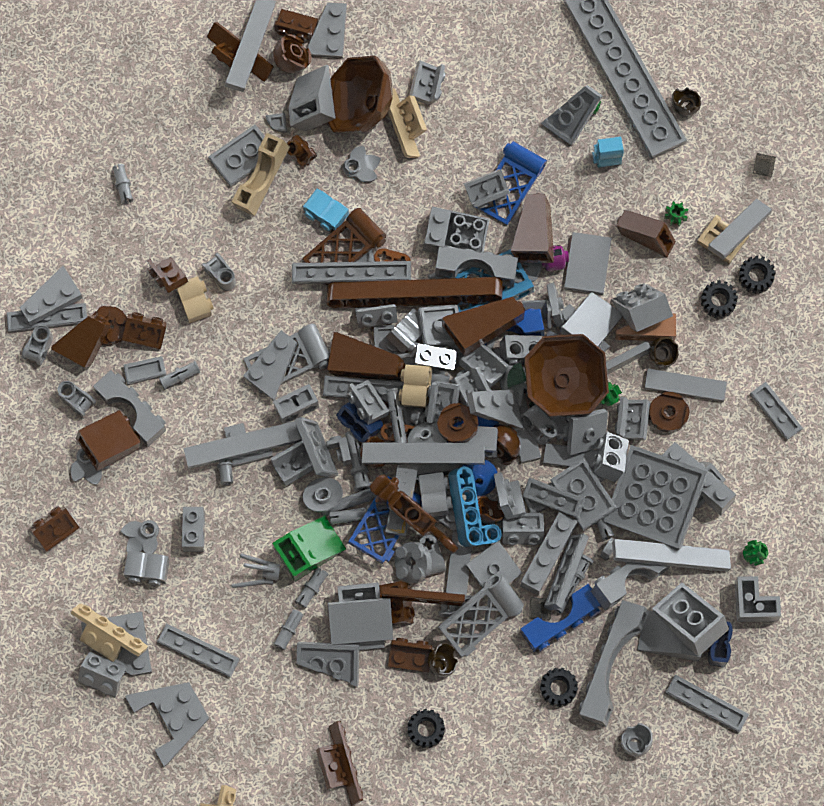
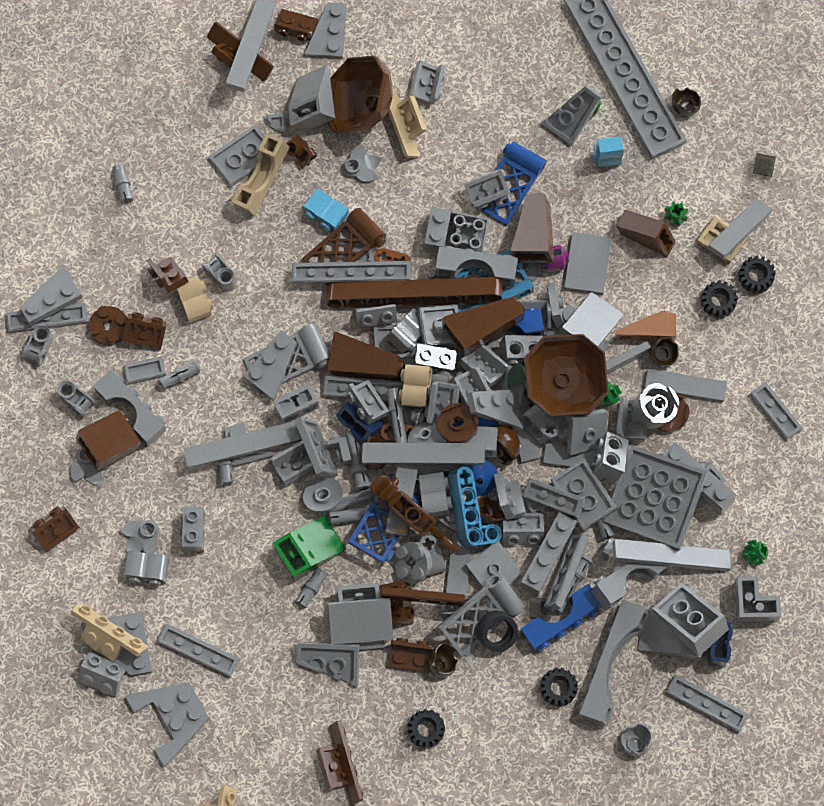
reddish brown slope [51,314,112,368] -> none
light grey plant [231,554,280,588] -> none
reddish brown cylinder [272,34,312,74] -> none
light grey axle [273,610,303,650] -> none
light grey slope [611,283,673,332] -> none
none -> black tyre [476,610,518,652]
none -> light grey brick [632,383,679,429]

